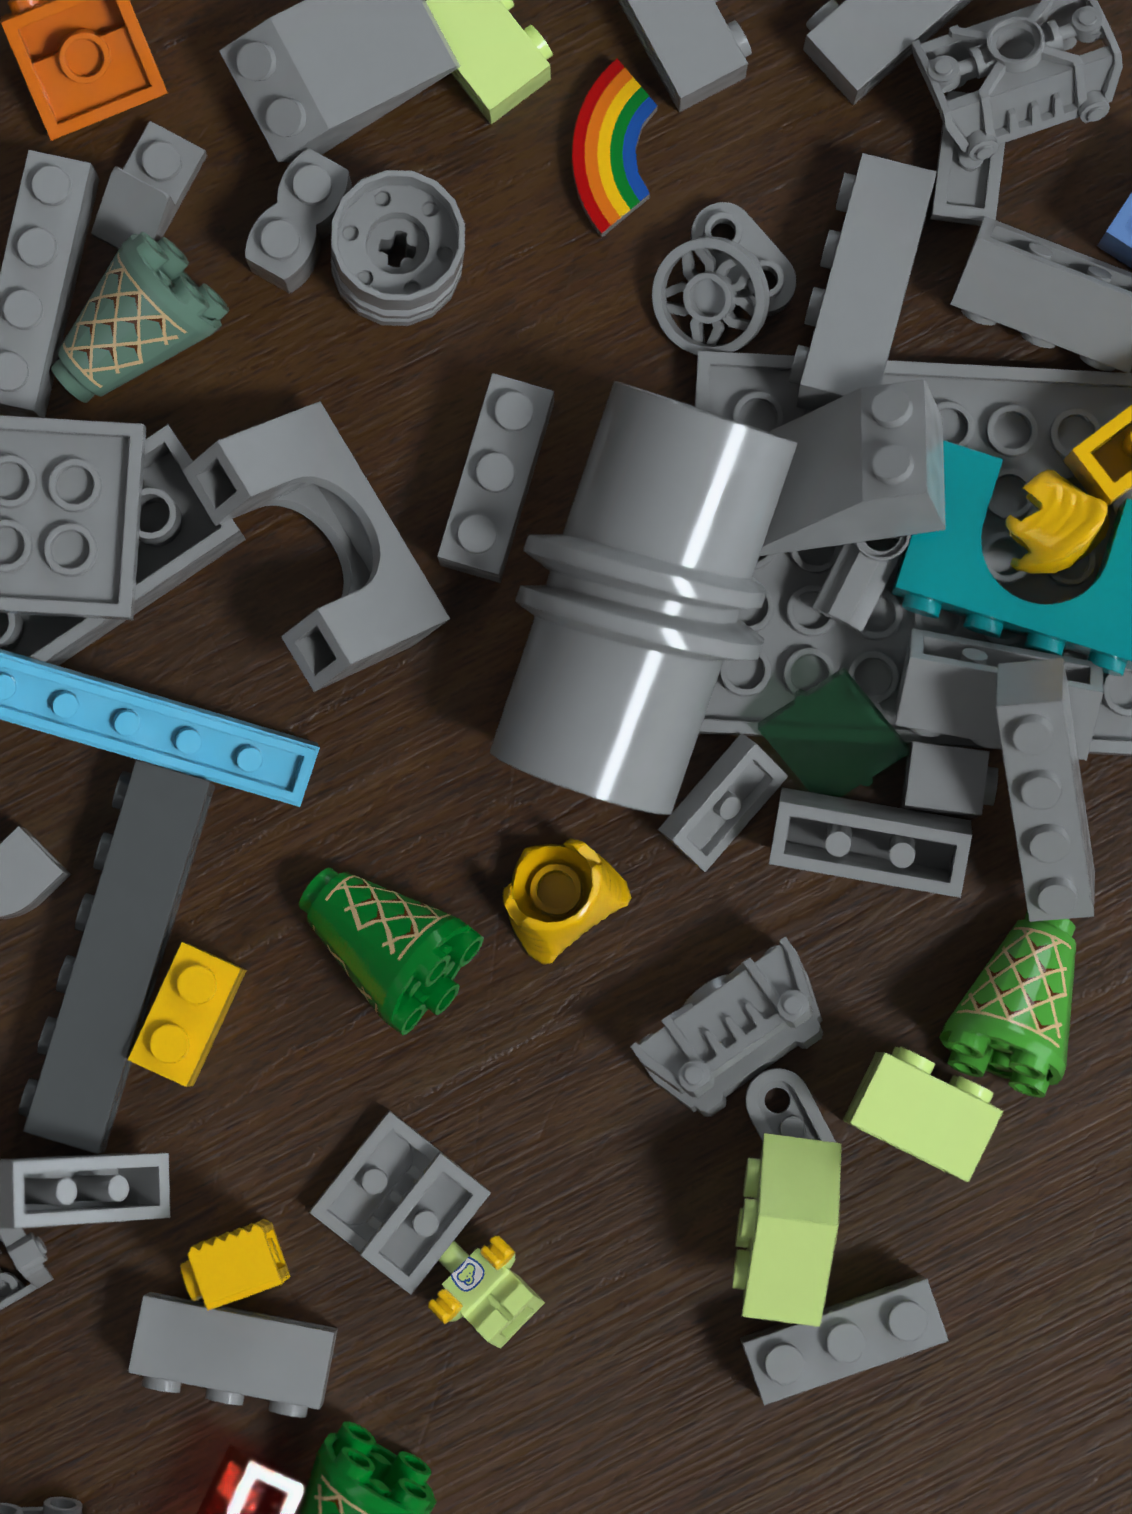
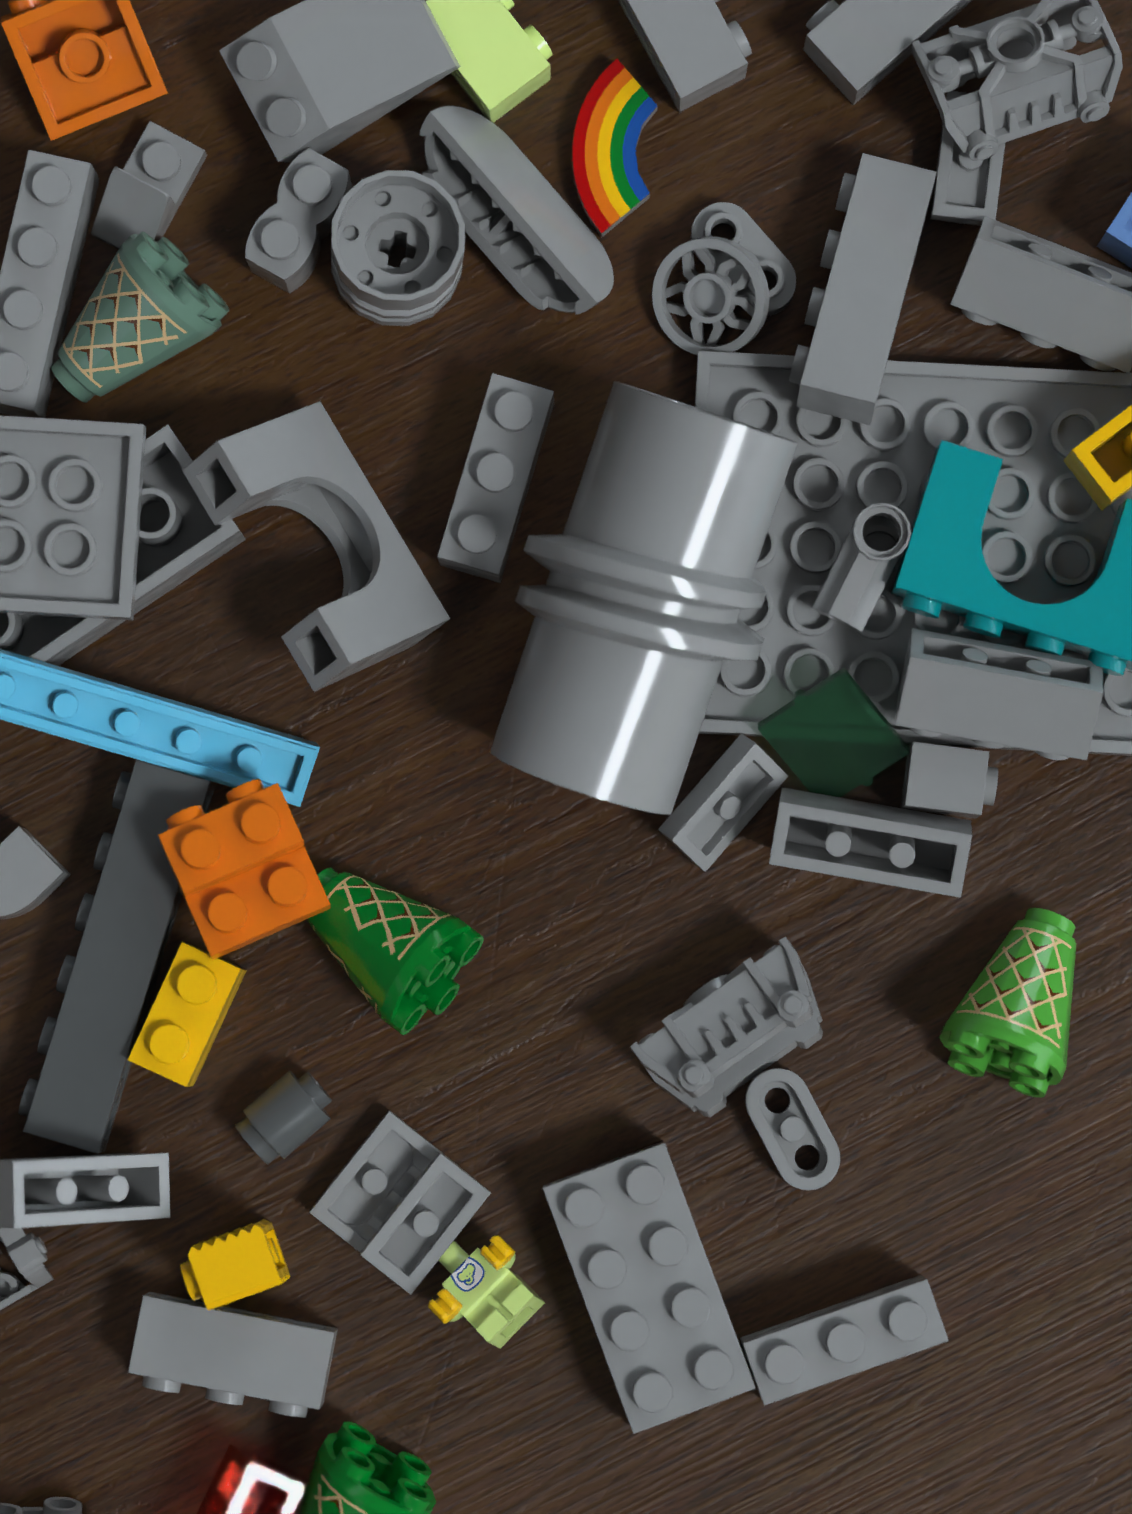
yellow hair [503,838,631,965] -> none
yellowish green brick [732,1133,842,1327] -> none
light grey slope [759,378,946,556] -> none
yellowish green brick [842,1046,1003,1182] -> none
light grey brick [996,657,1095,922] -> none
yellow hair [1006,469,1110,574] -> none
none -> orange plate [158,779,331,960]
none -> dark grey brick [235,1070,332,1164]
none -> light grey brick [420,106,614,315]
none -> light grey brick [543,1141,755,1434]

